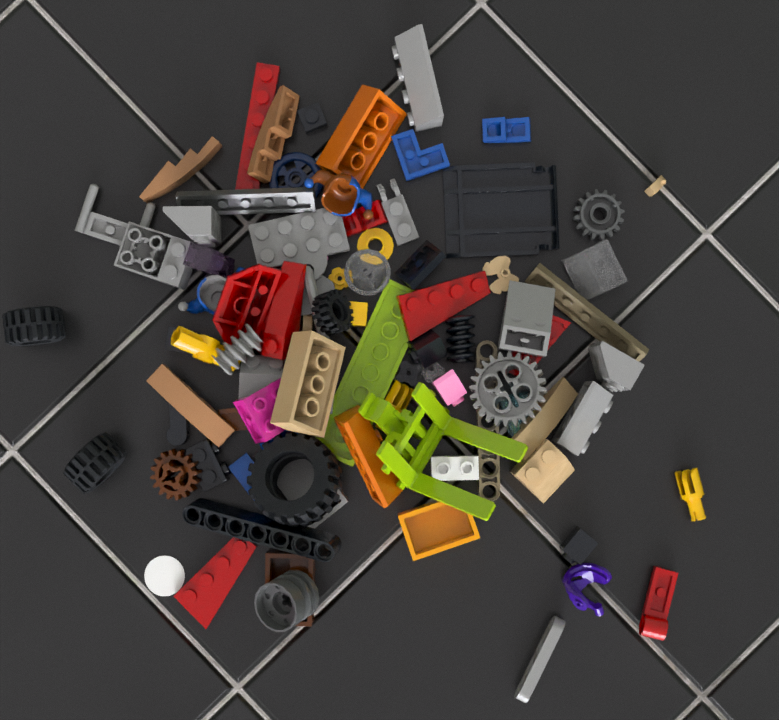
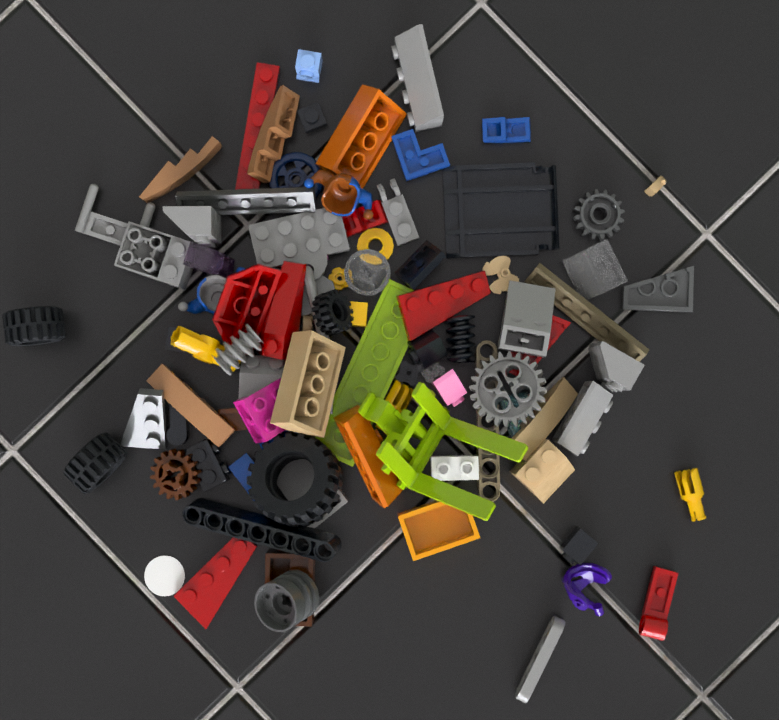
none -> wing [120,388,168,450]
none -> light blue brick [295,49,323,83]
none -> dark grey wing [621,266,694,312]

